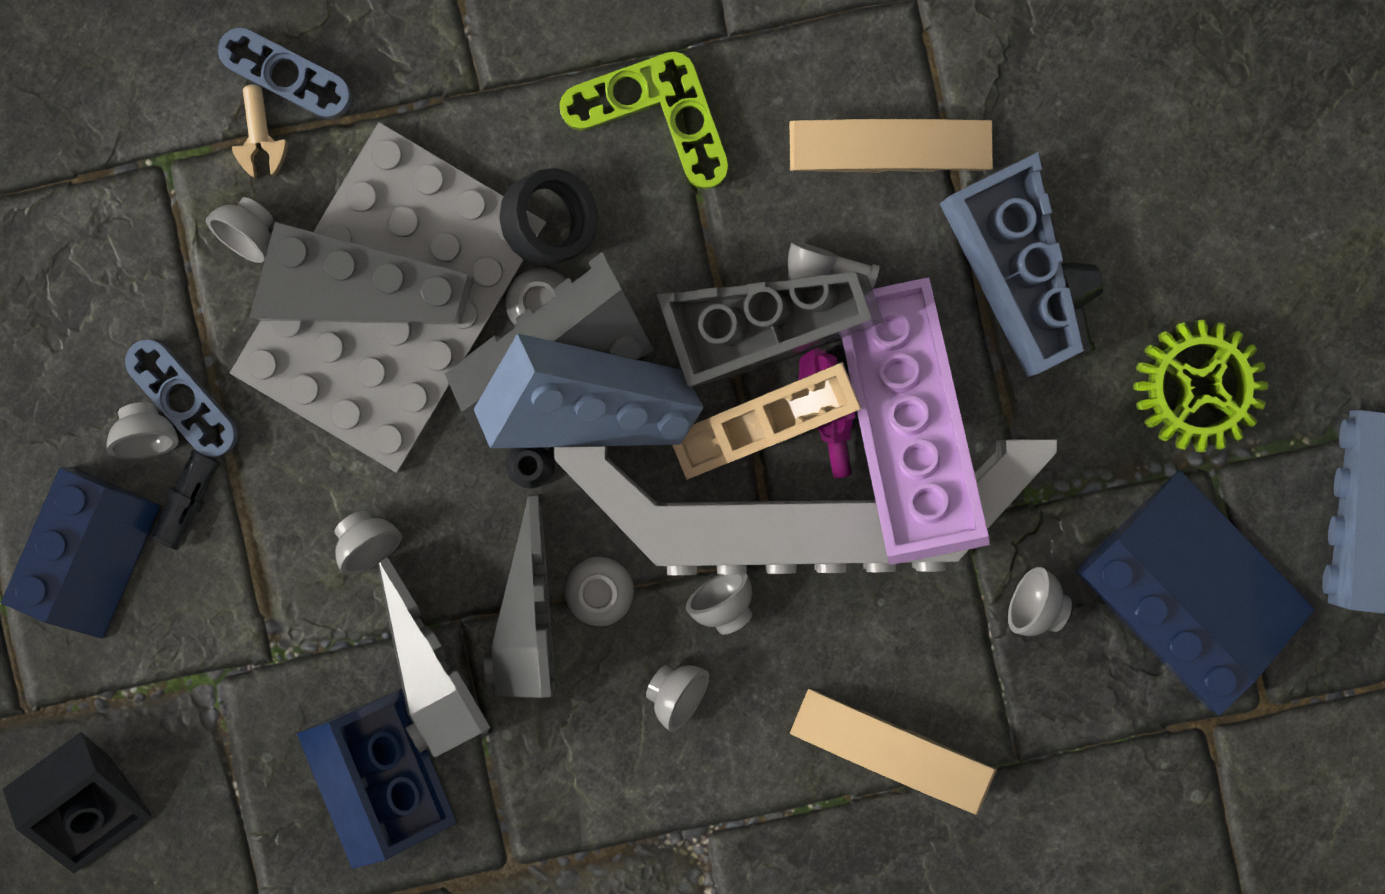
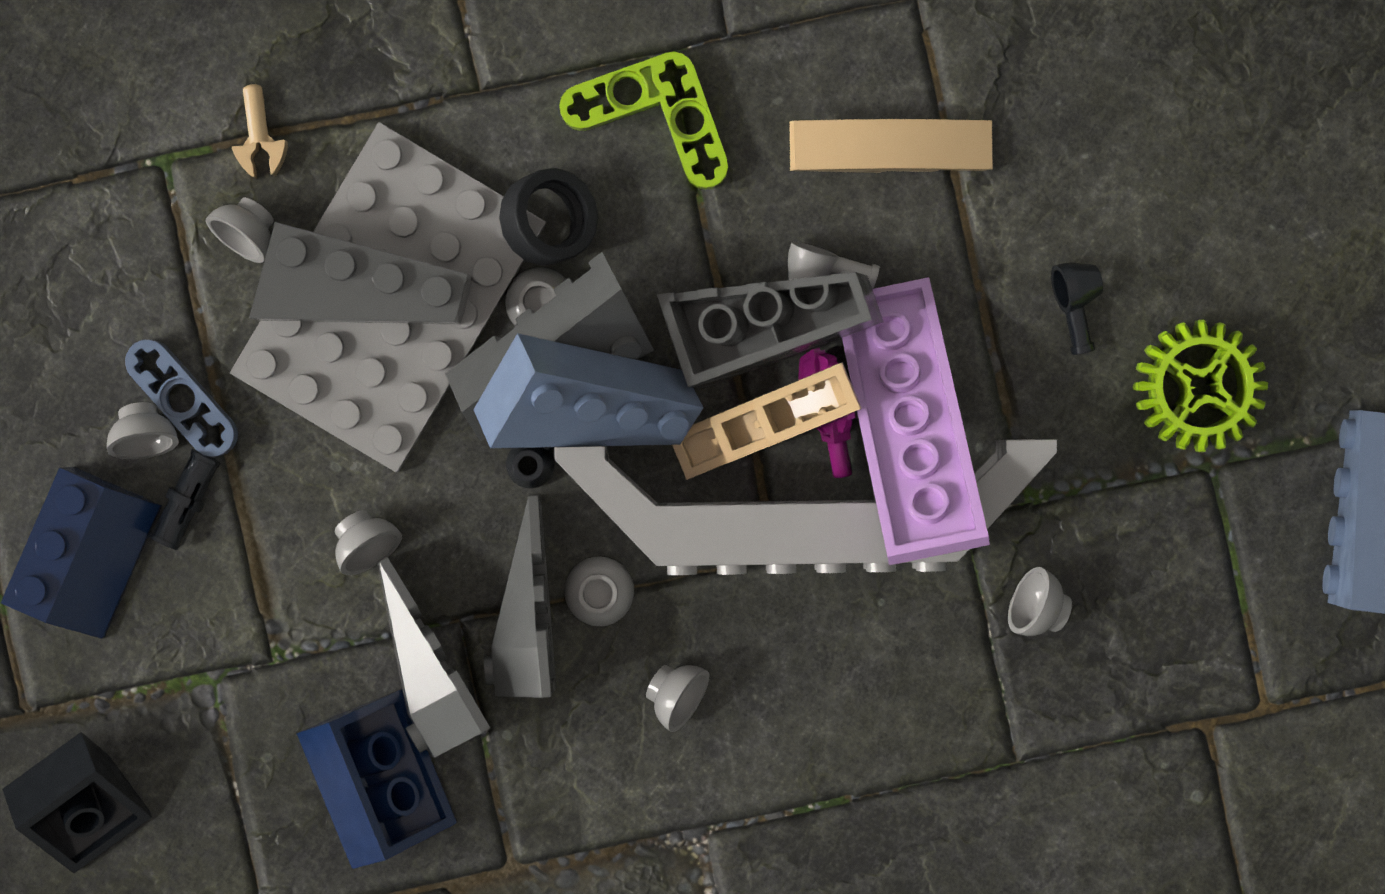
sand blue beam [218,28,352,119] -> none
light grey piece [686,574,752,635] -> none
tan slope [790,689,997,815] -> none
sand blue wedge [940,152,1084,378] -> none
dark blue slope [1074,470,1315,716] -> none

